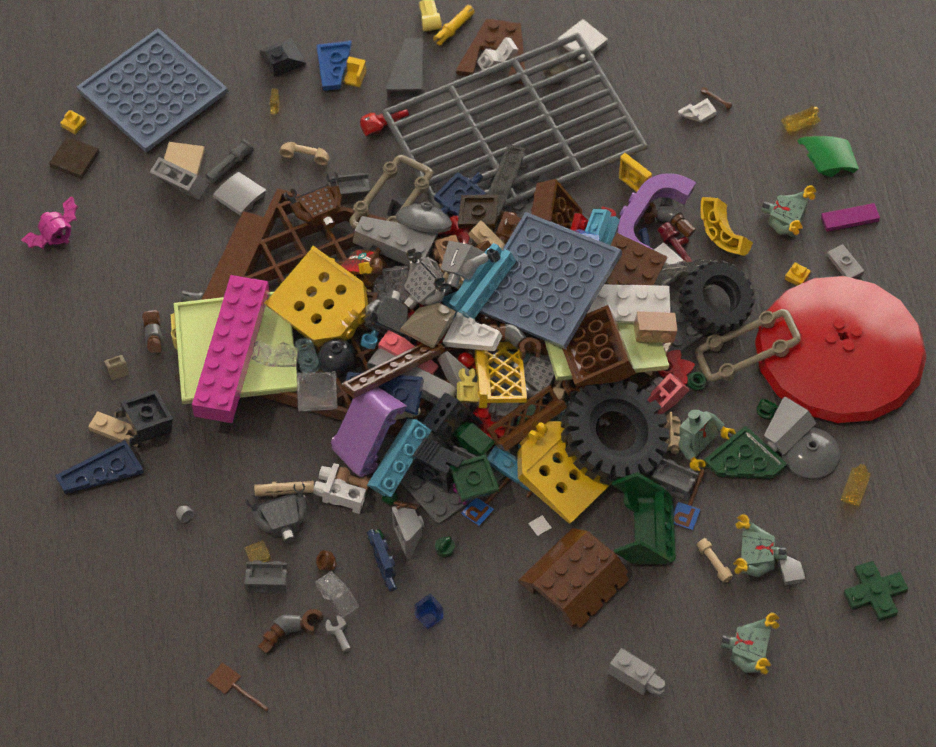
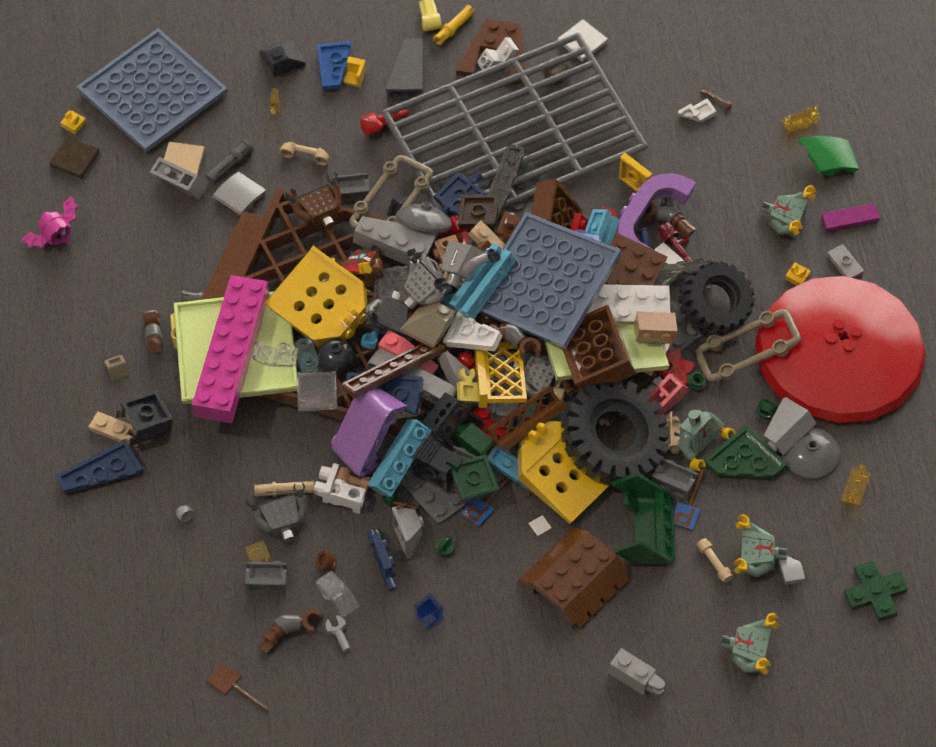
yellow brick [700,197,753,256] -> none

